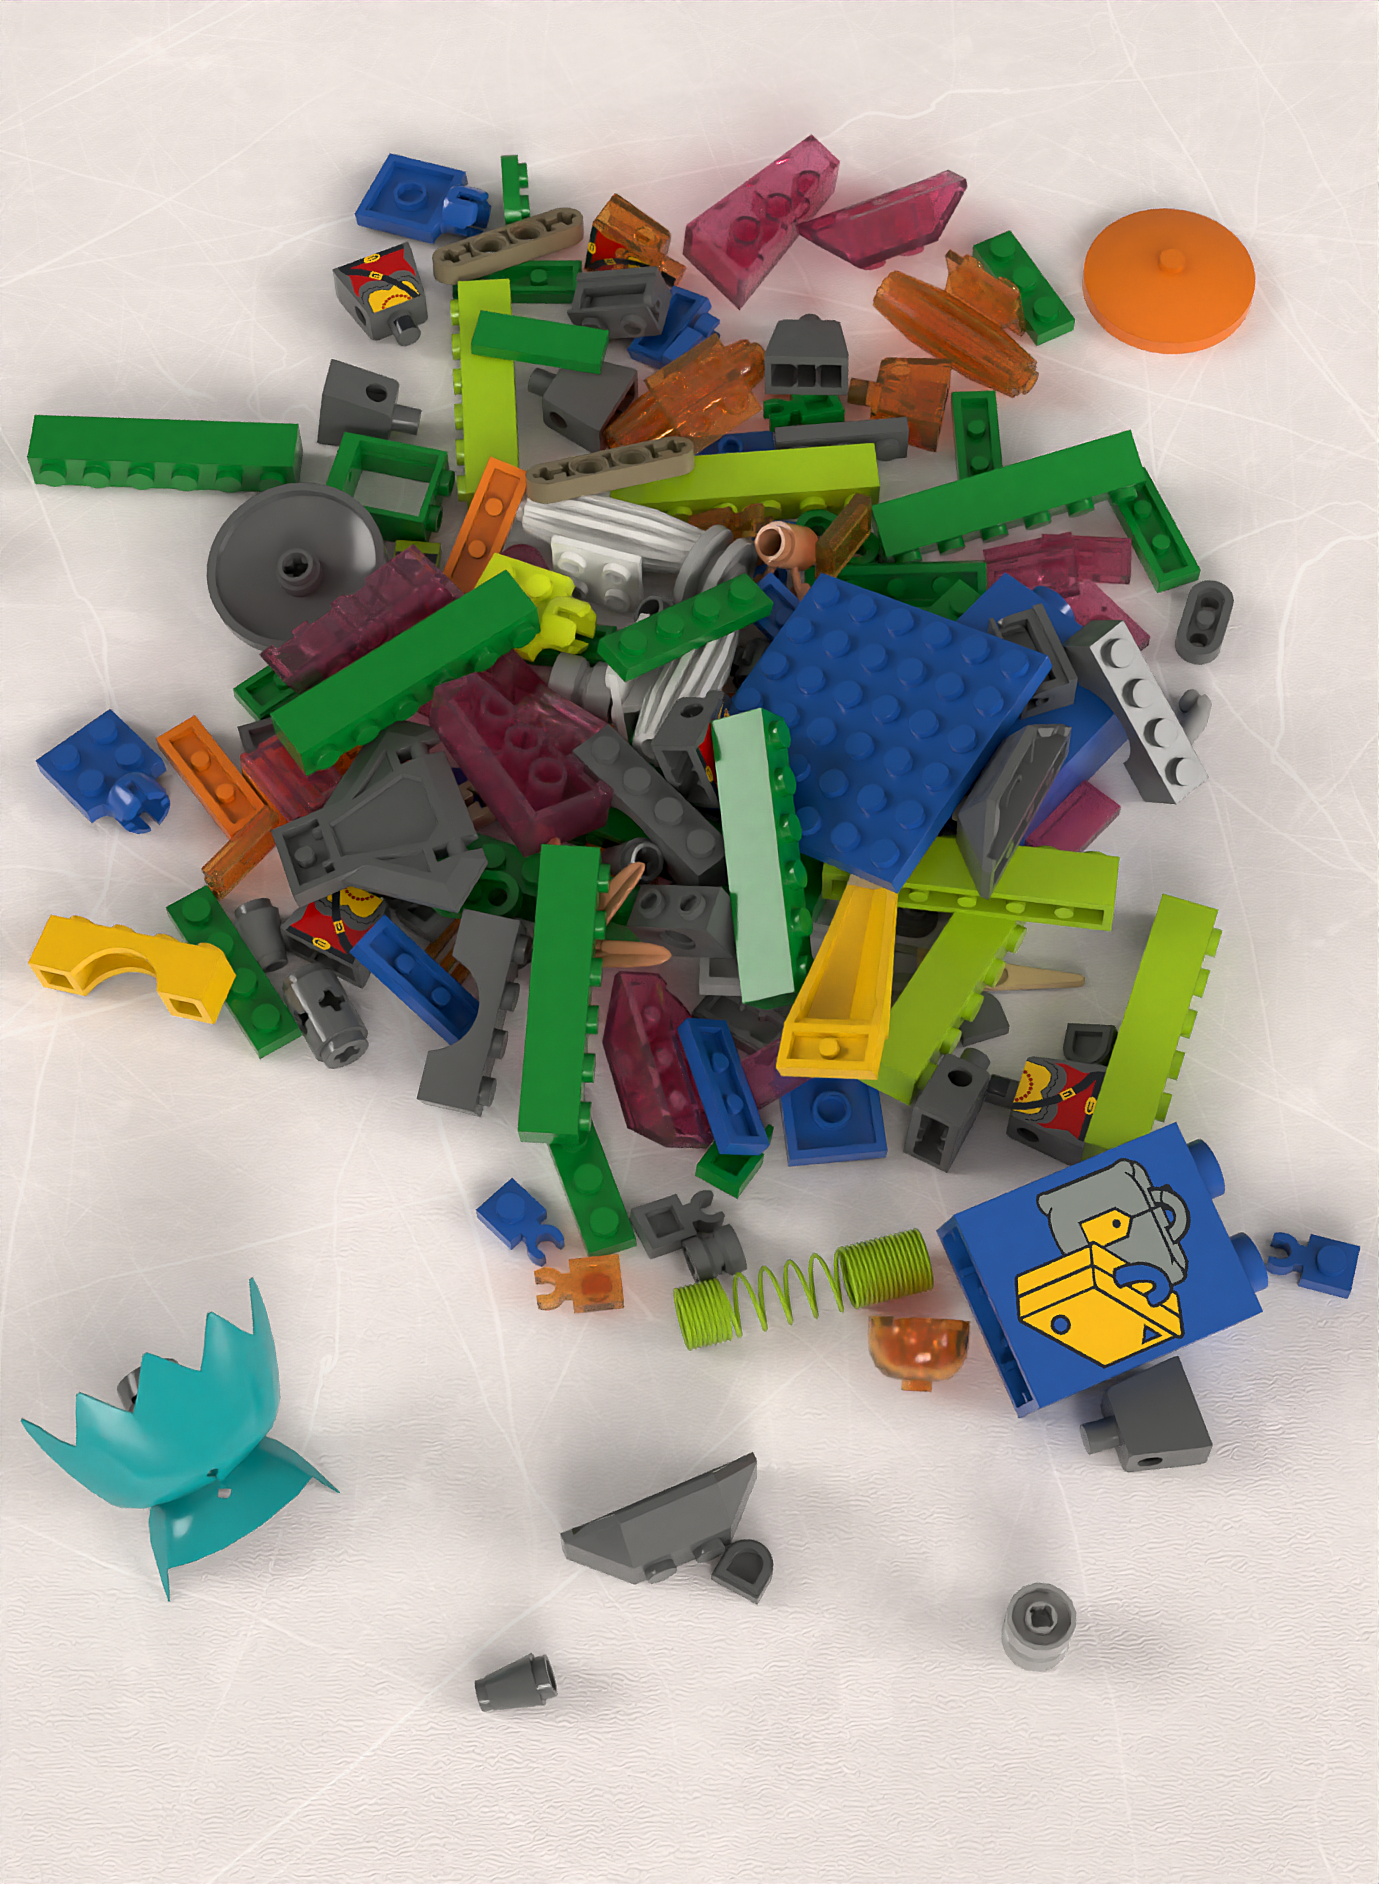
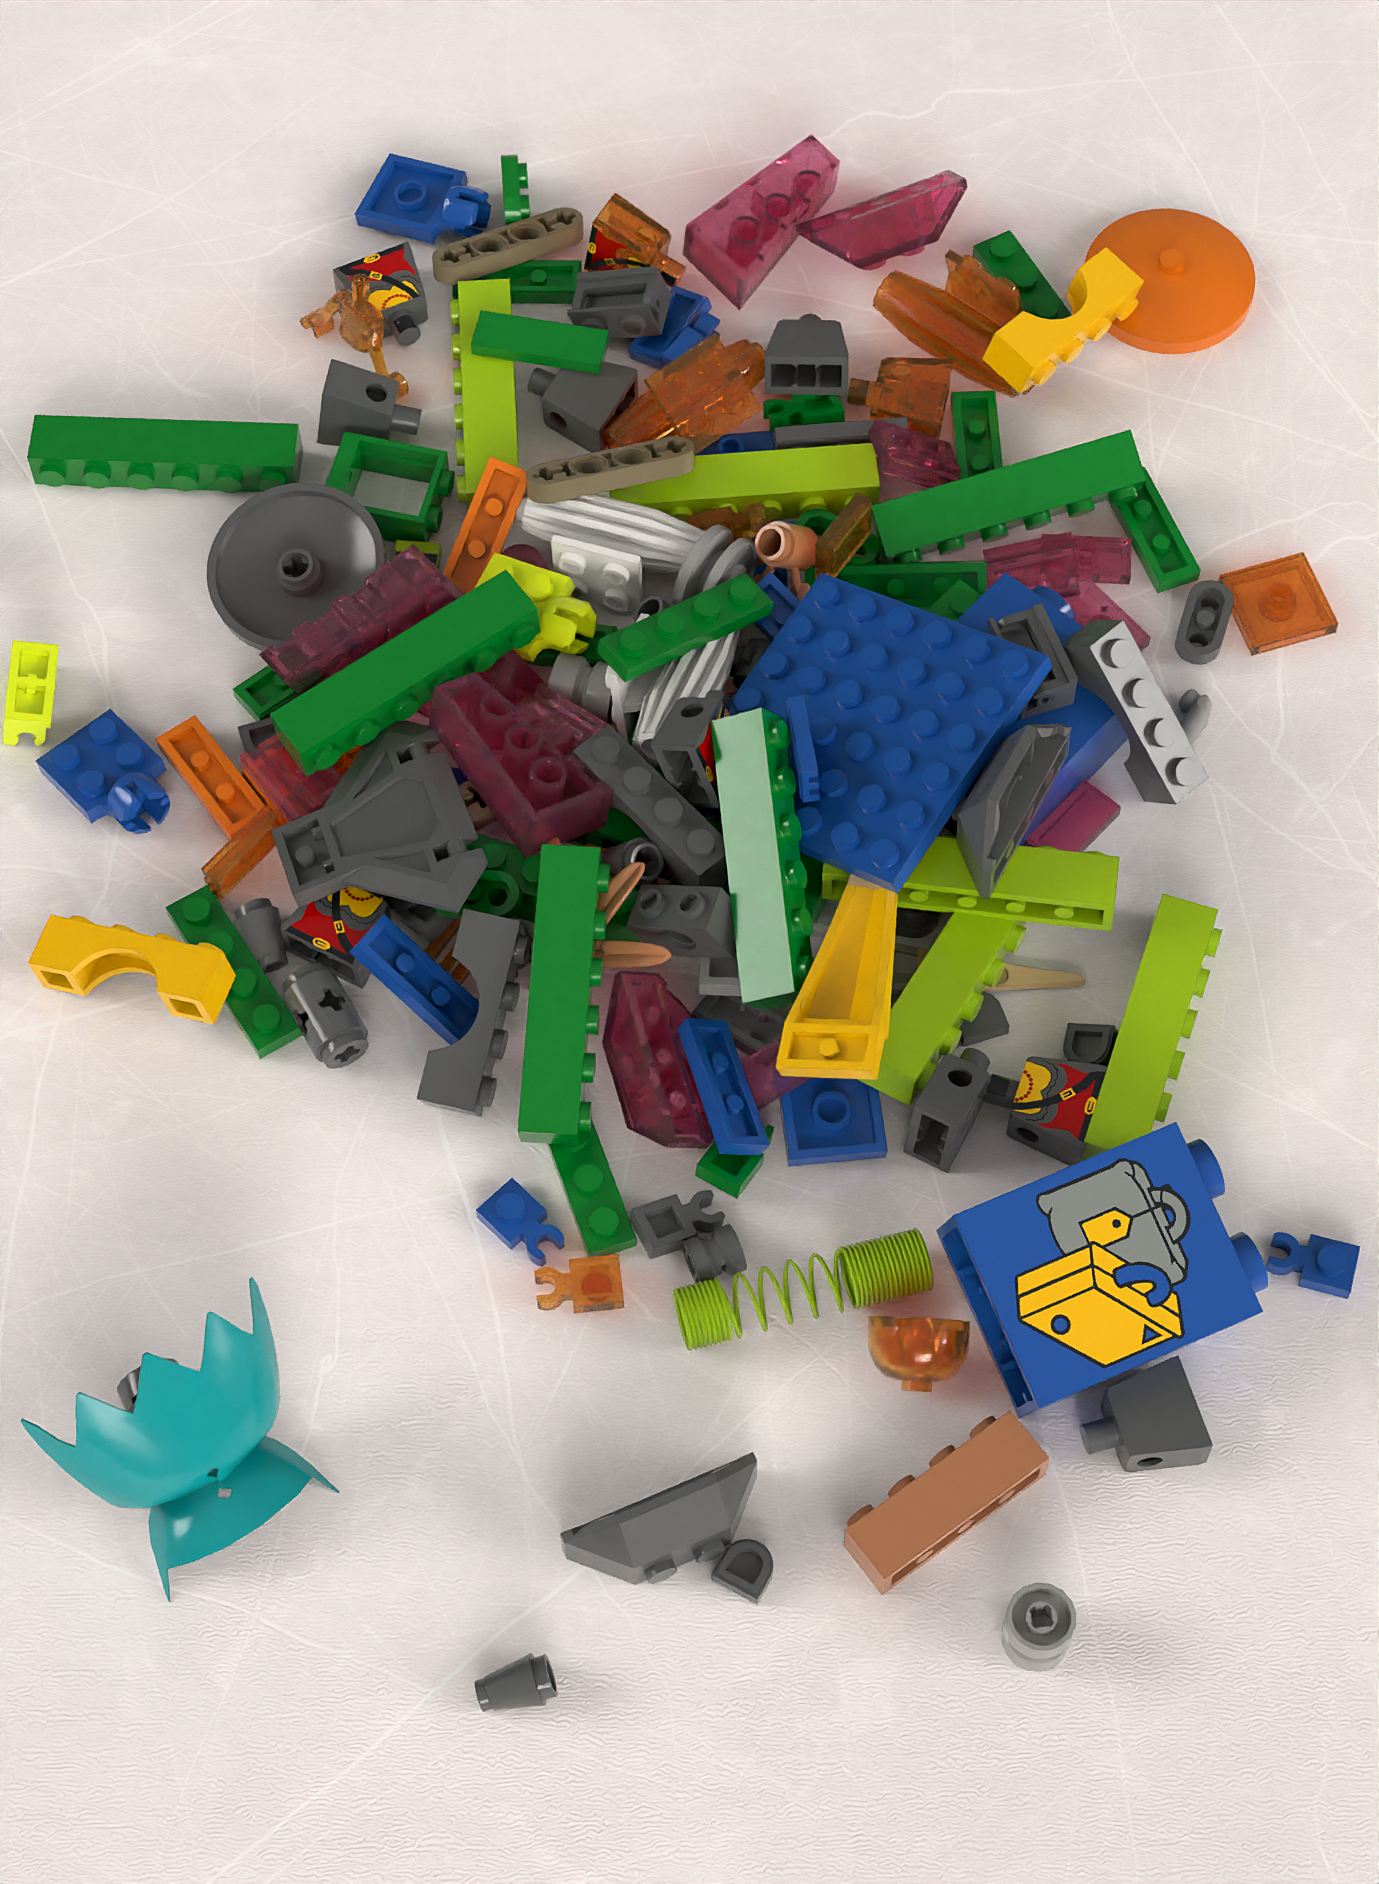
none -> neon yellow hinge [3,640,59,746]
none -> clear orange piece [300,274,409,399]
none -> blue tile [785,695,820,803]
none -> nougat brick [844,1411,1050,1595]
none -> clear pink plate [868,419,961,488]
none -> yellow arch [982,247,1144,394]
none -> clear orange plate [1218,552,1339,656]

